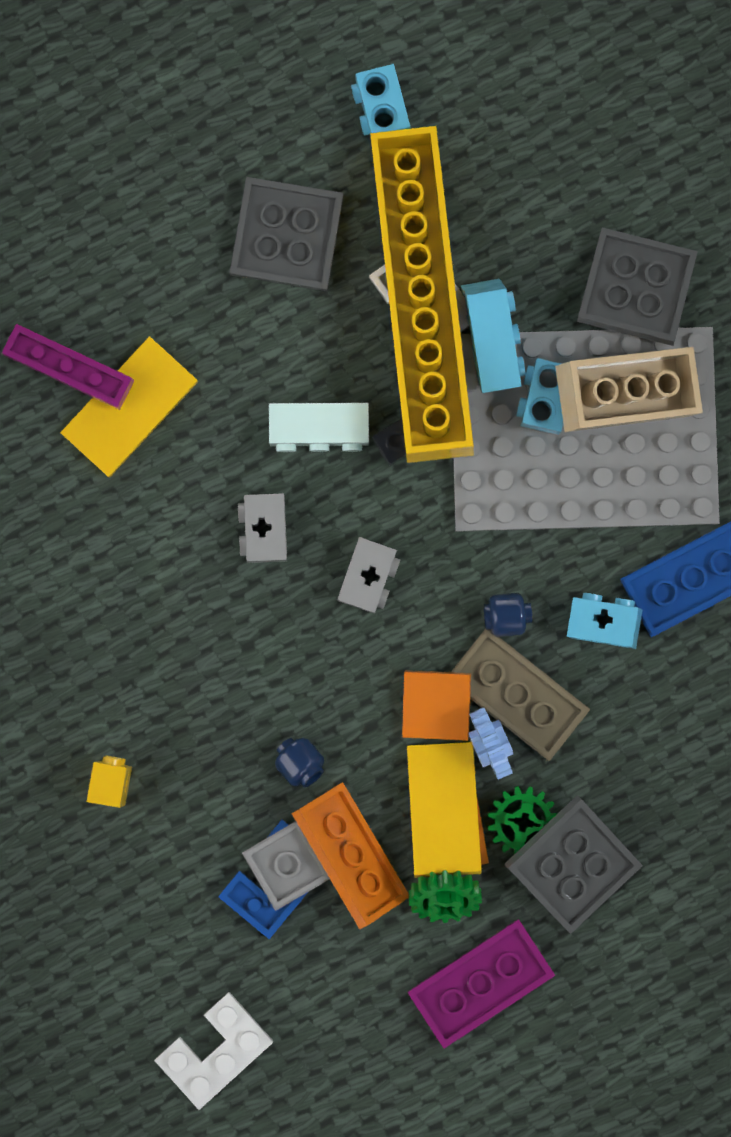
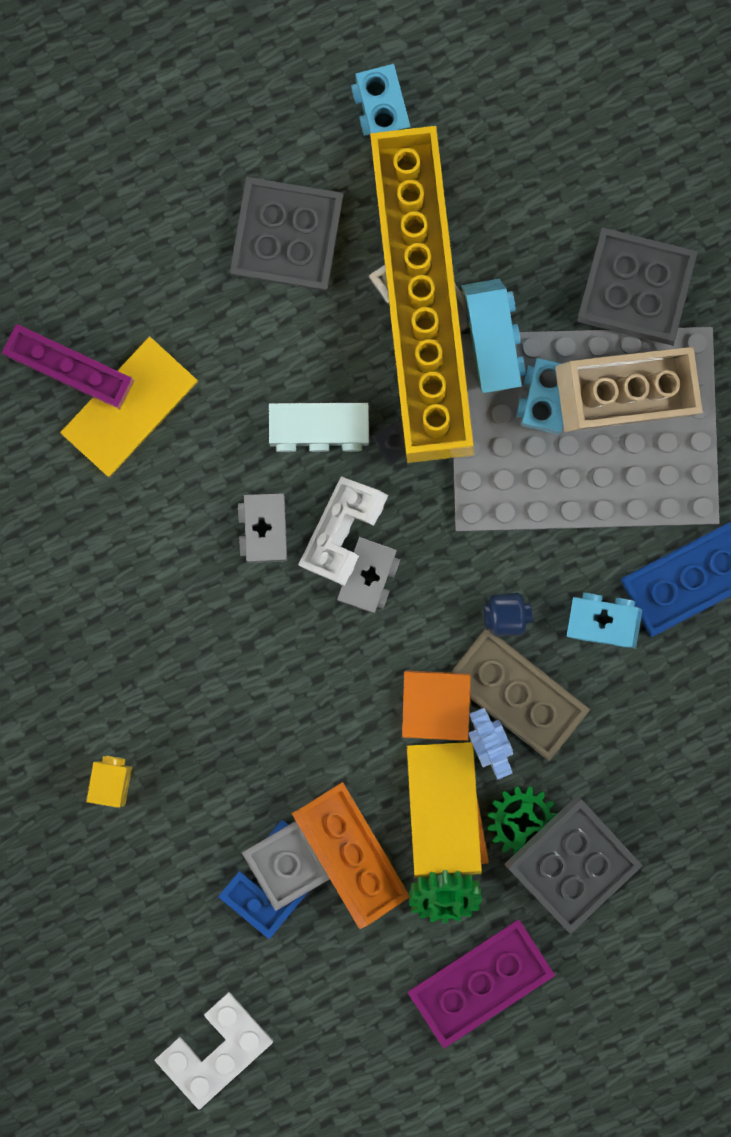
dark blue head [275,738,324,788] -> none
none -> white plate [298,477,388,586]

